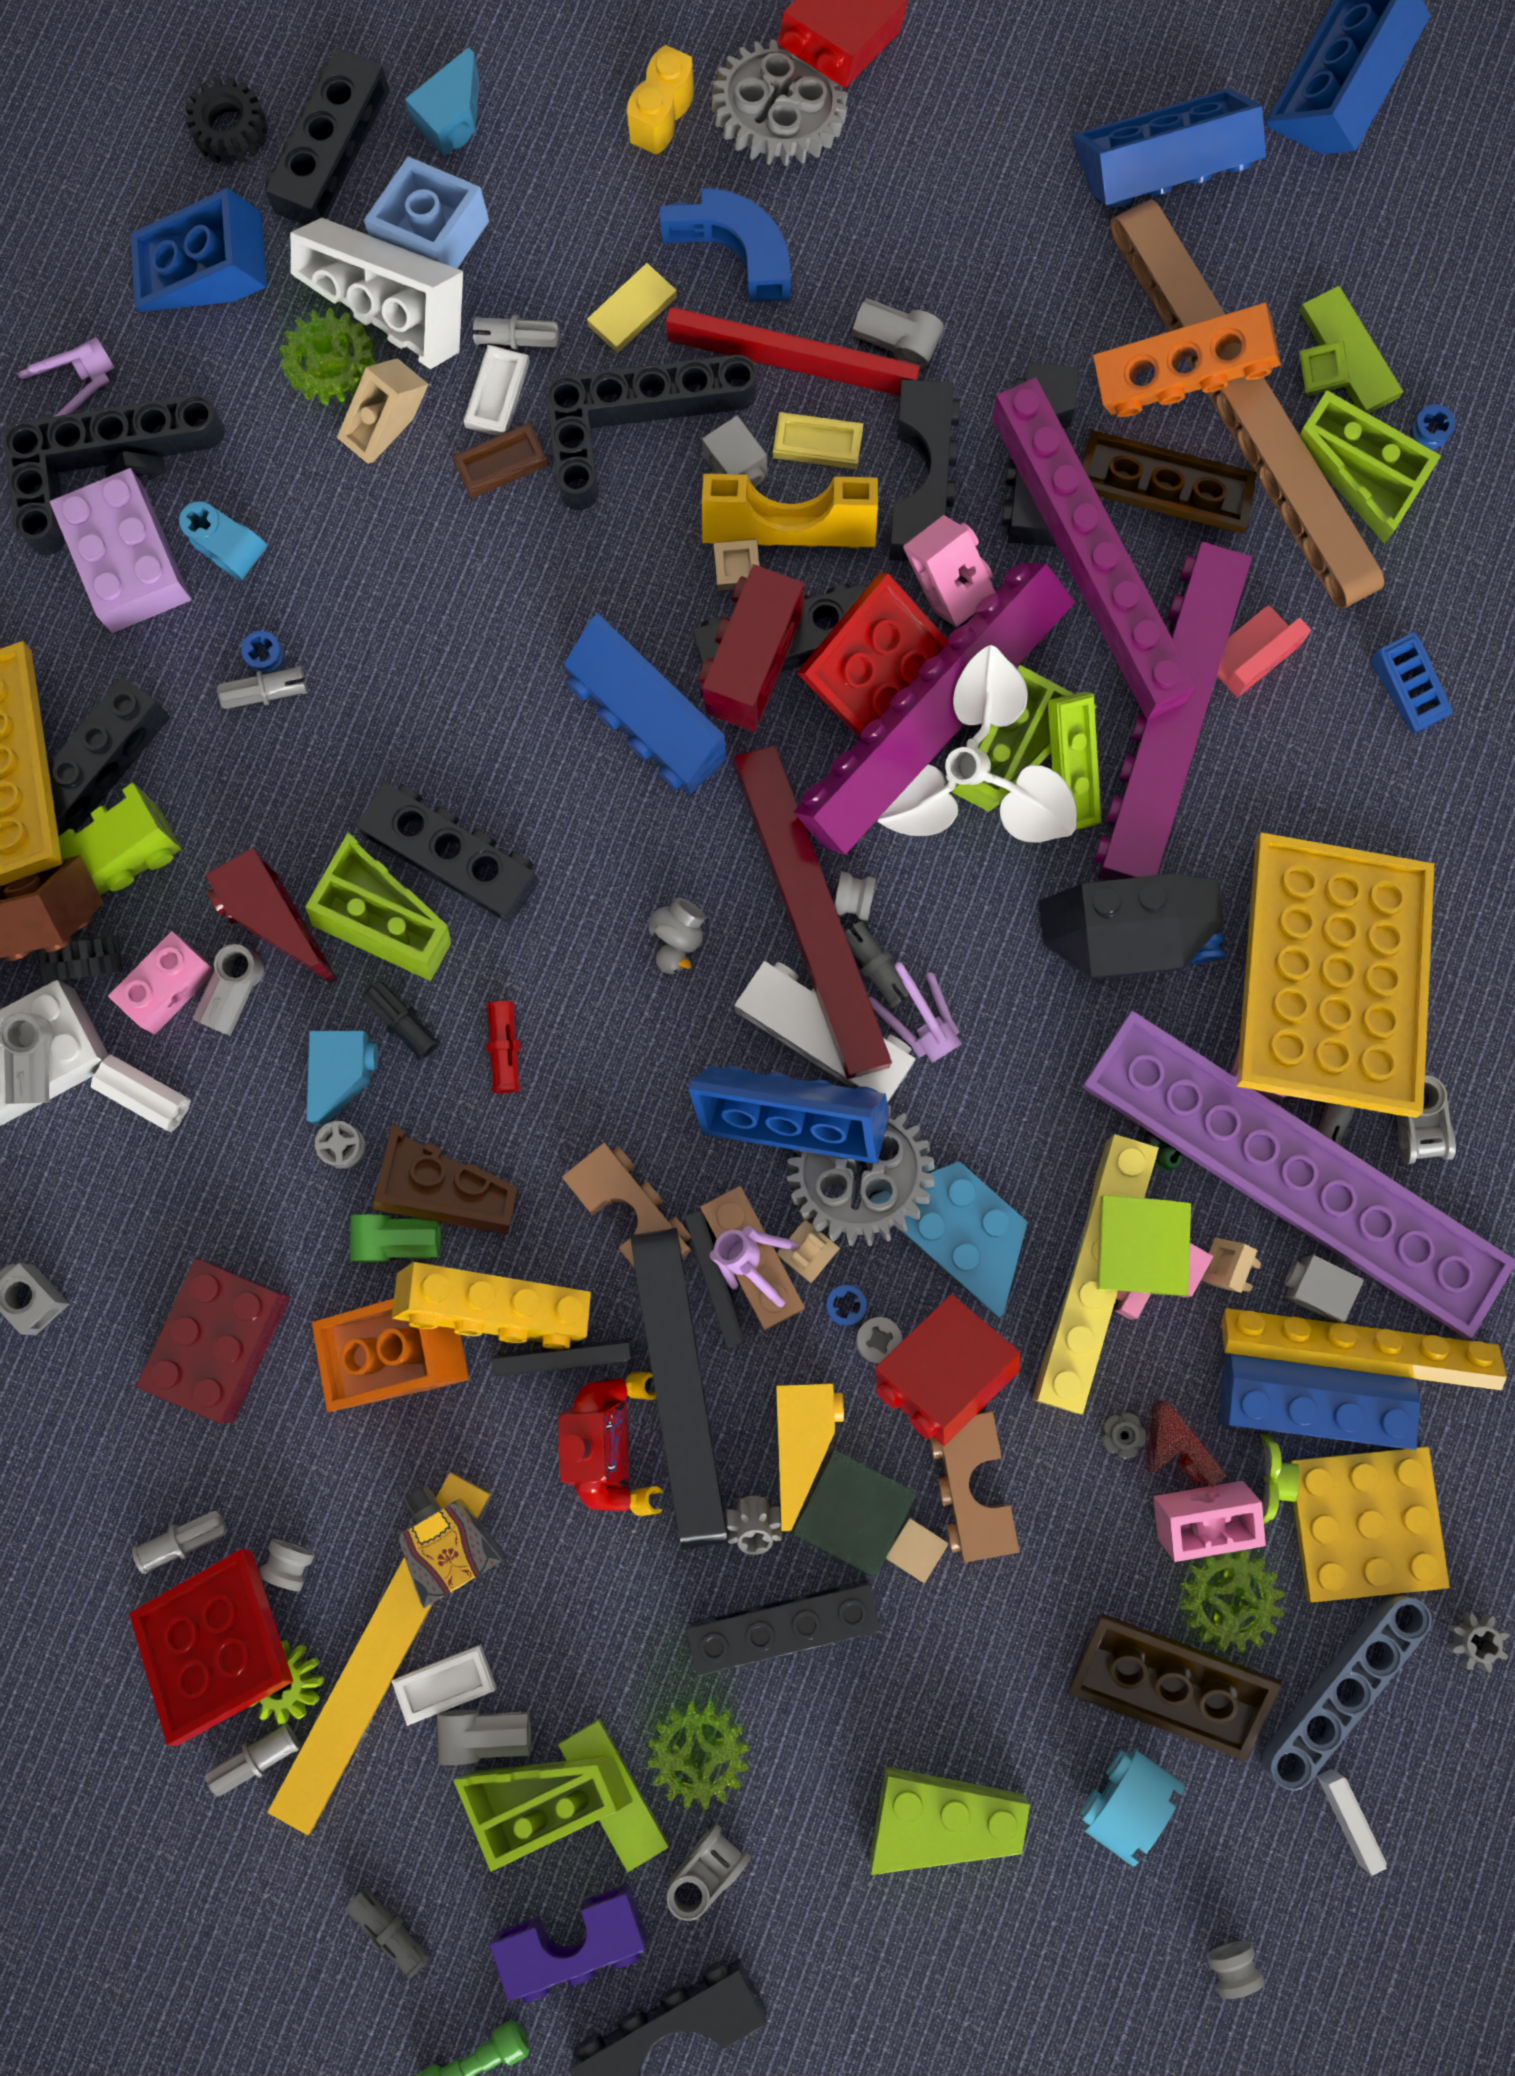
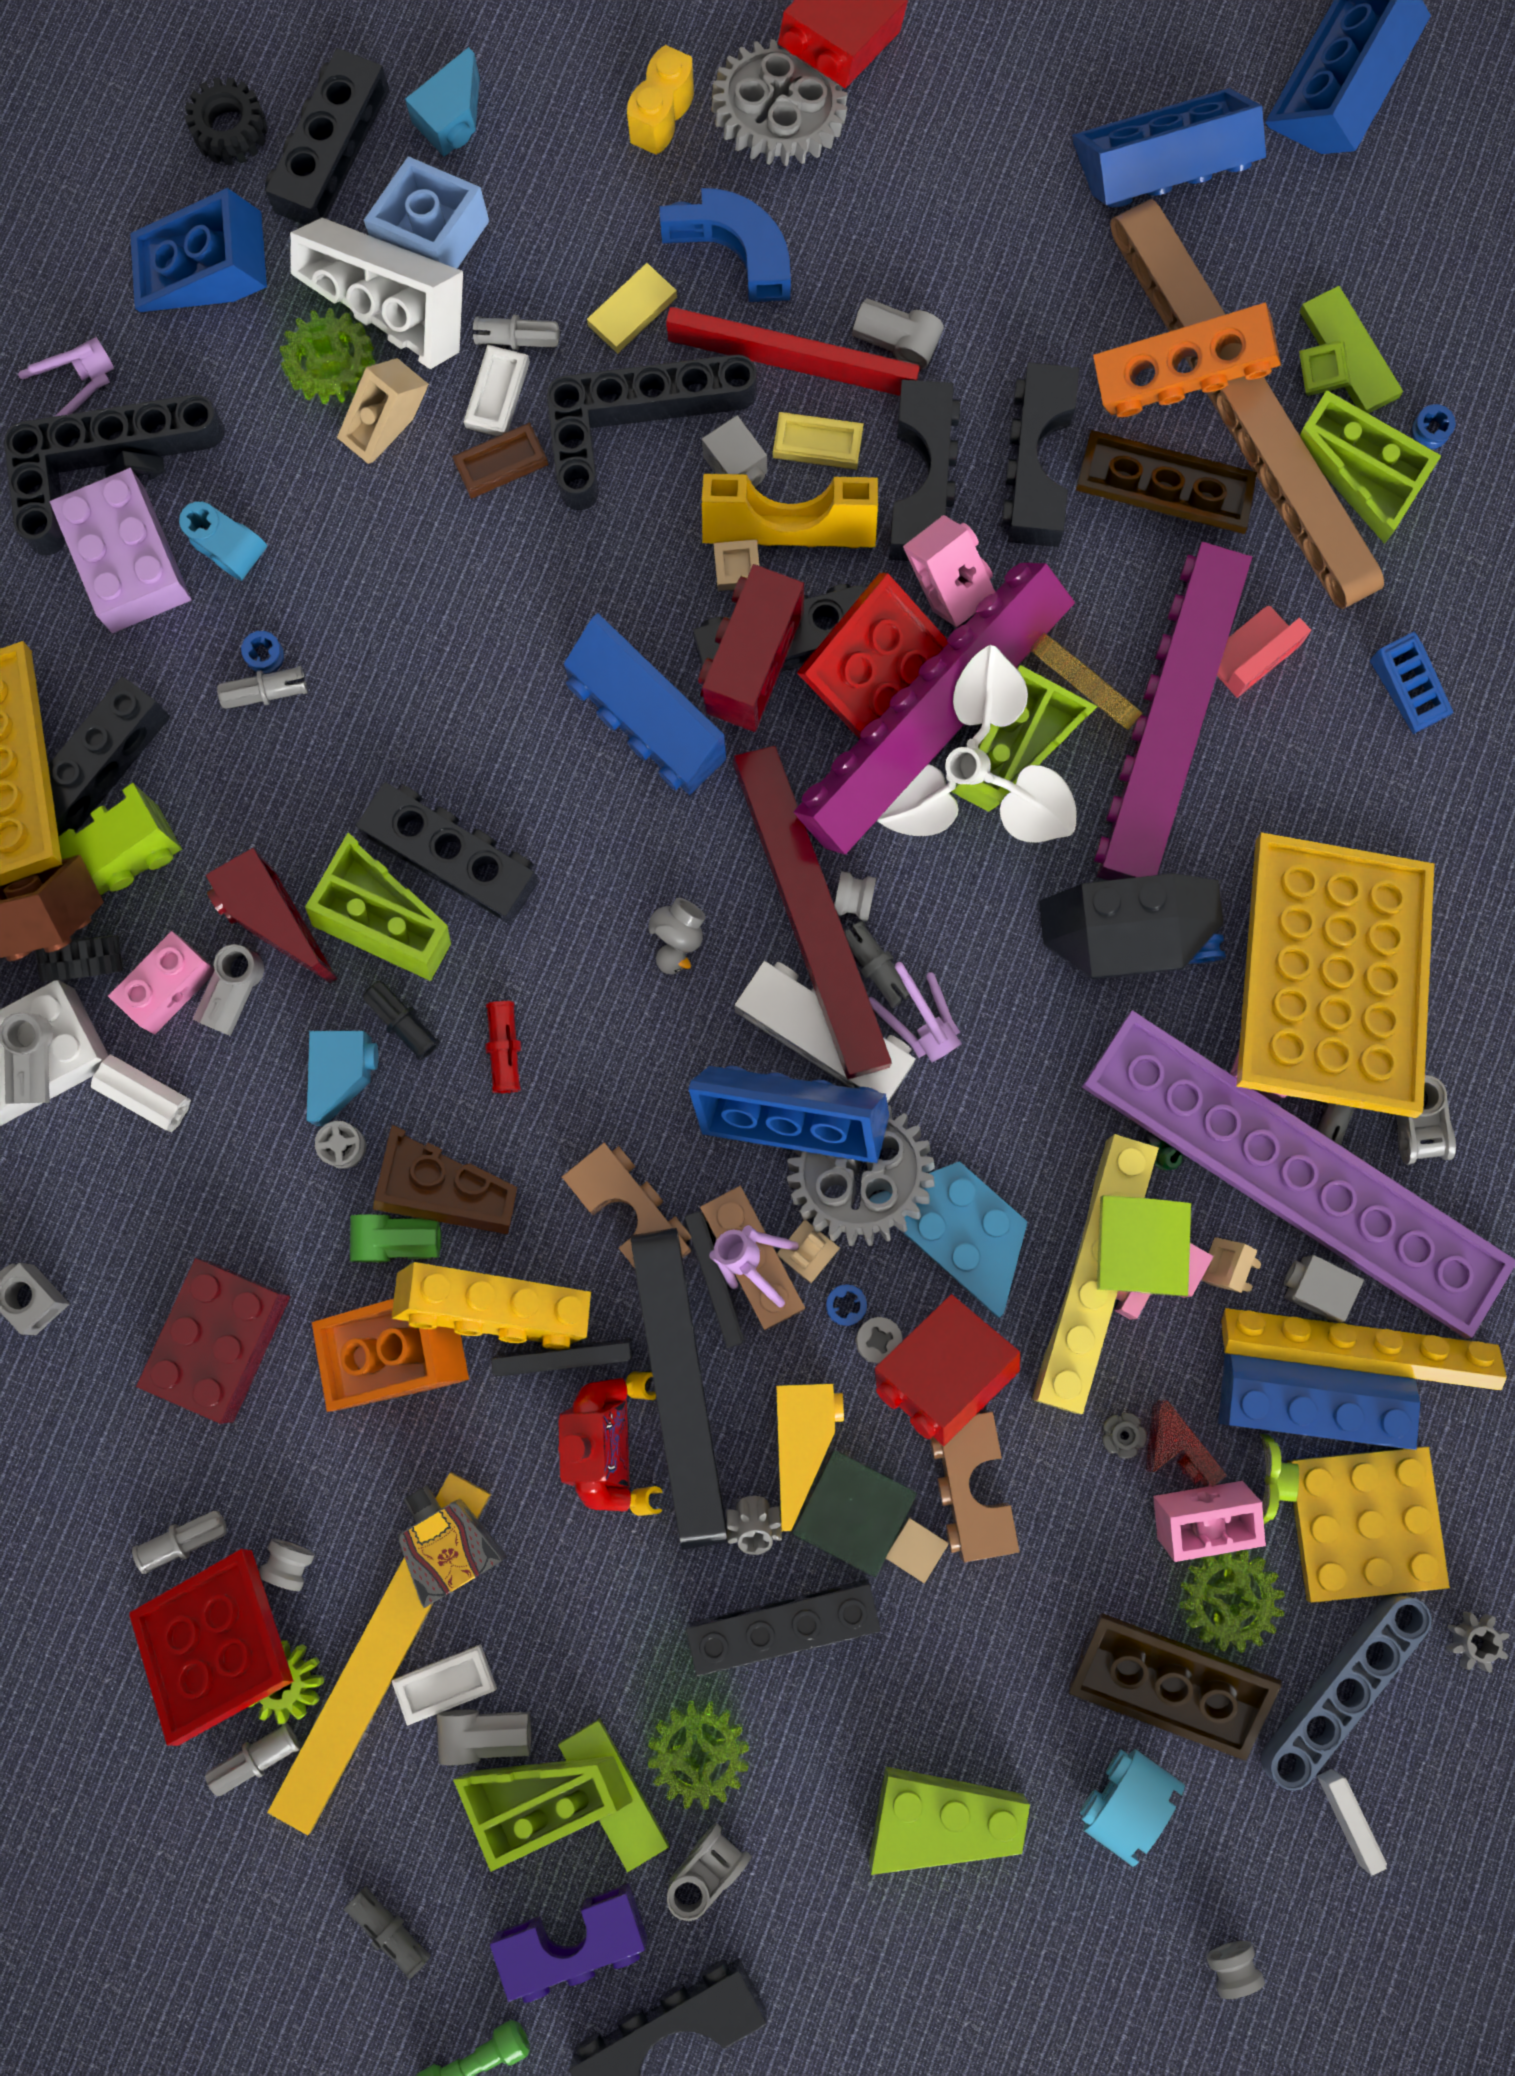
magenta brick [991,377,1197,720] -> none
lime tile [1048,691,1102,830] -> none
none -> clear yellow beam [1030,632,1143,730]

